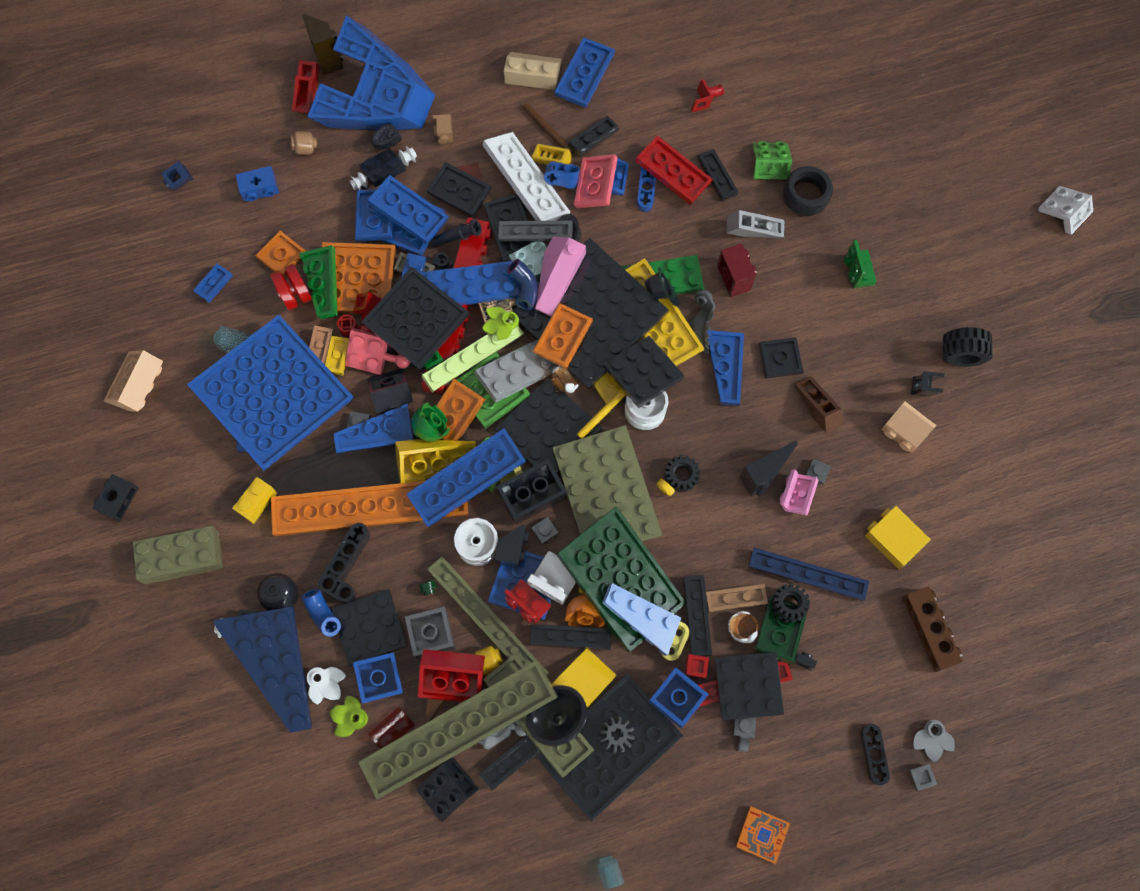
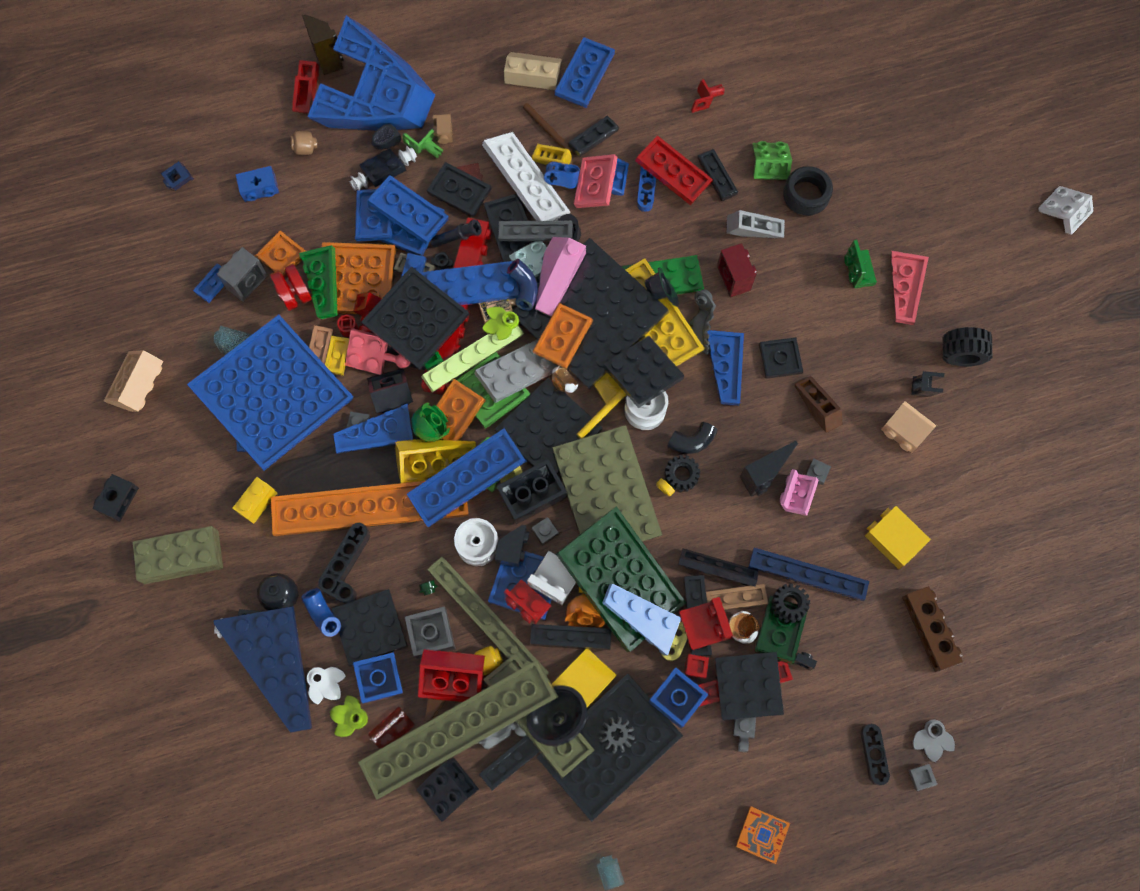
none -> flat silver brick [217,247,268,302]
none -> bright green bracket [403,130,443,159]
none -> black cylinder [667,422,718,454]
none -> black plate [679,548,759,587]
none -> red bracket [679,597,733,650]
none -> coral wing [891,251,929,325]

